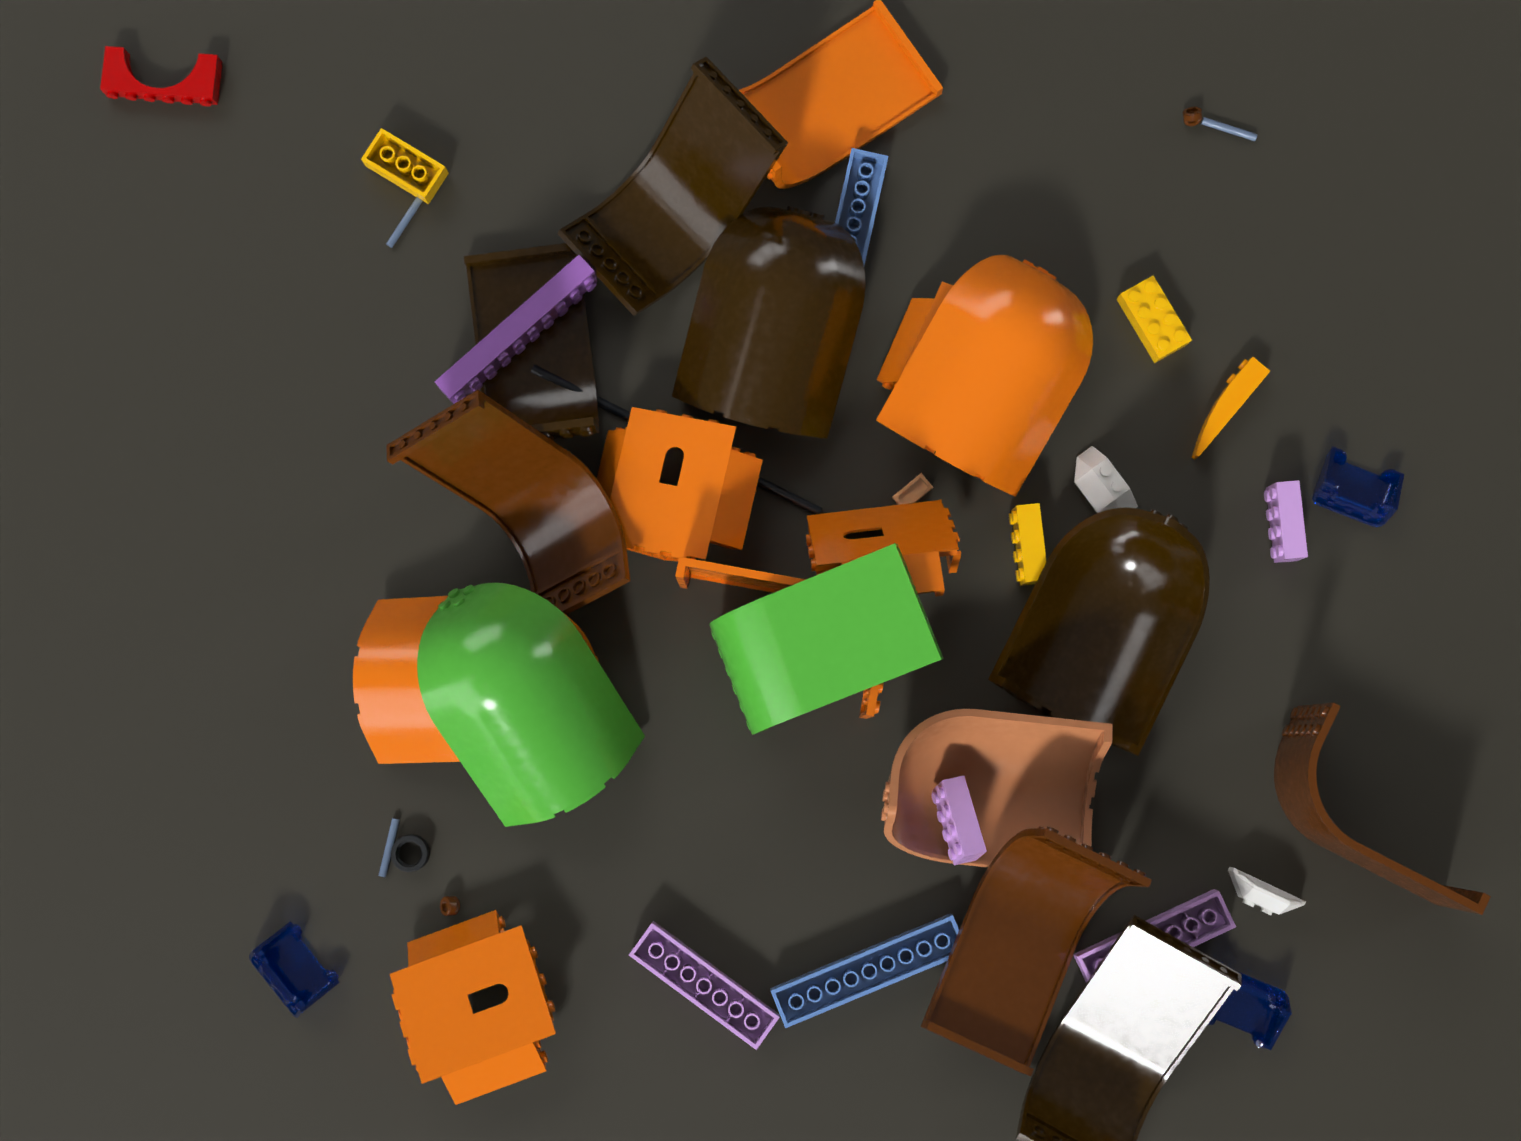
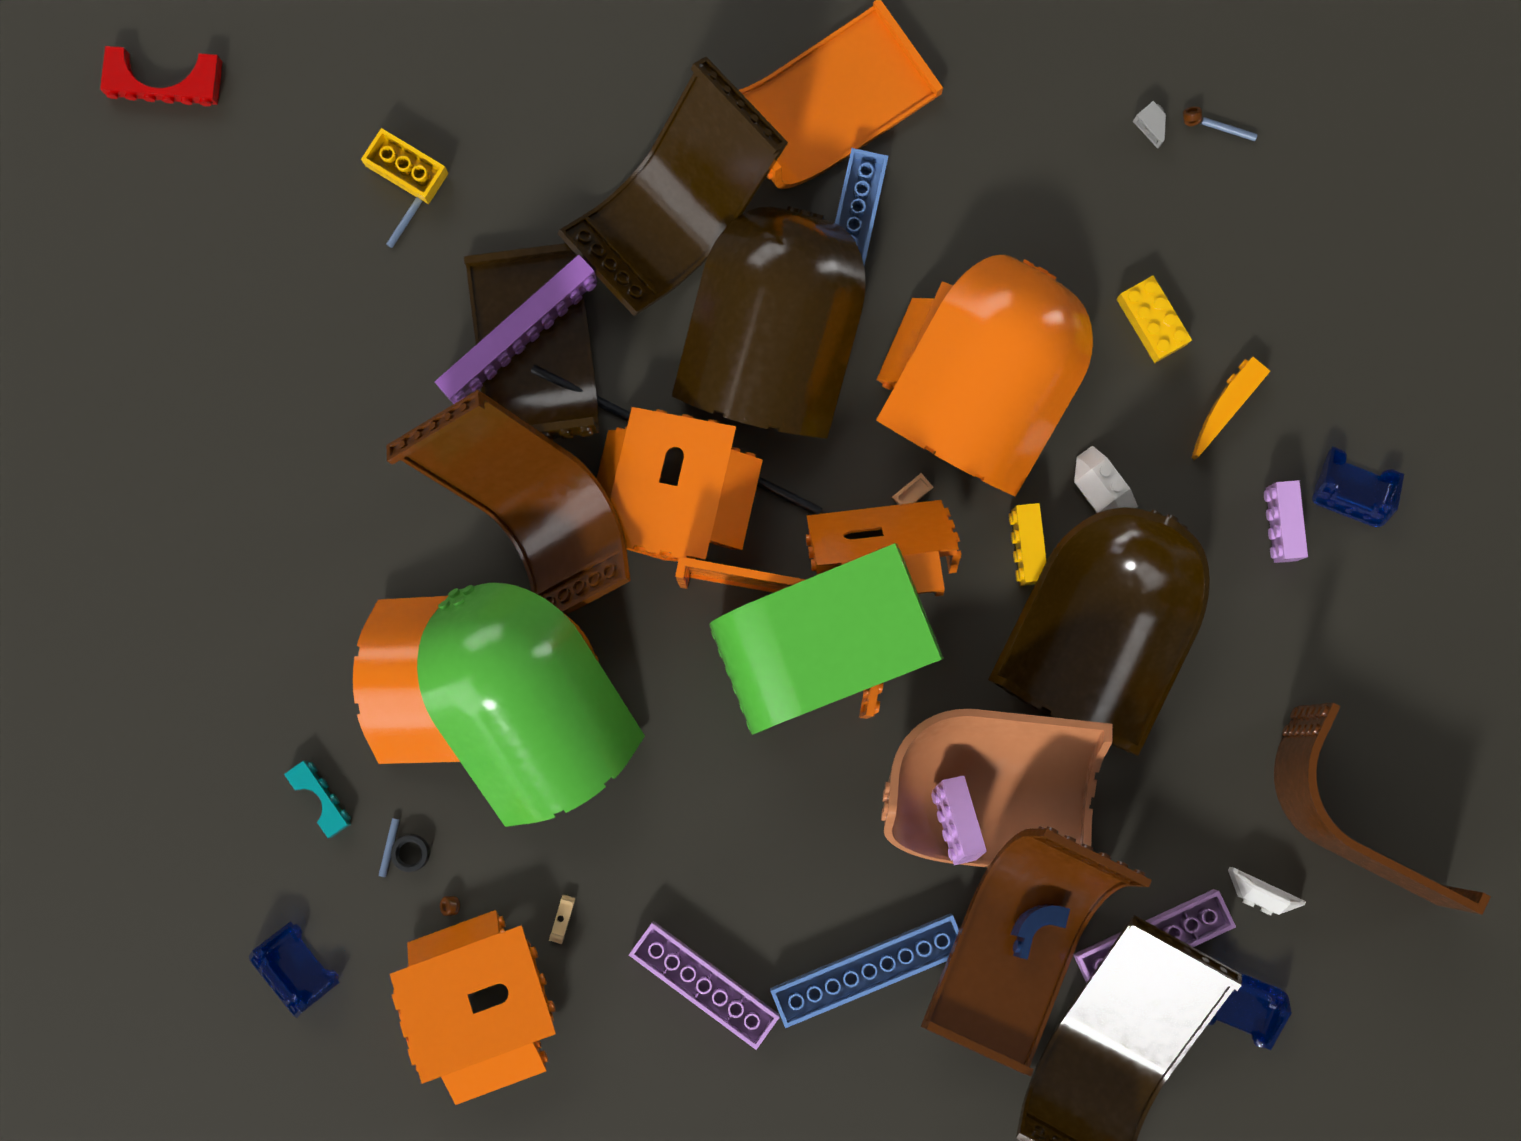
none -> teal arch [284,761,351,838]
none -> tan piece [549,894,576,944]
none -> dark blue arch [1011,904,1070,960]
none -> light grey slope [1133,101,1166,149]

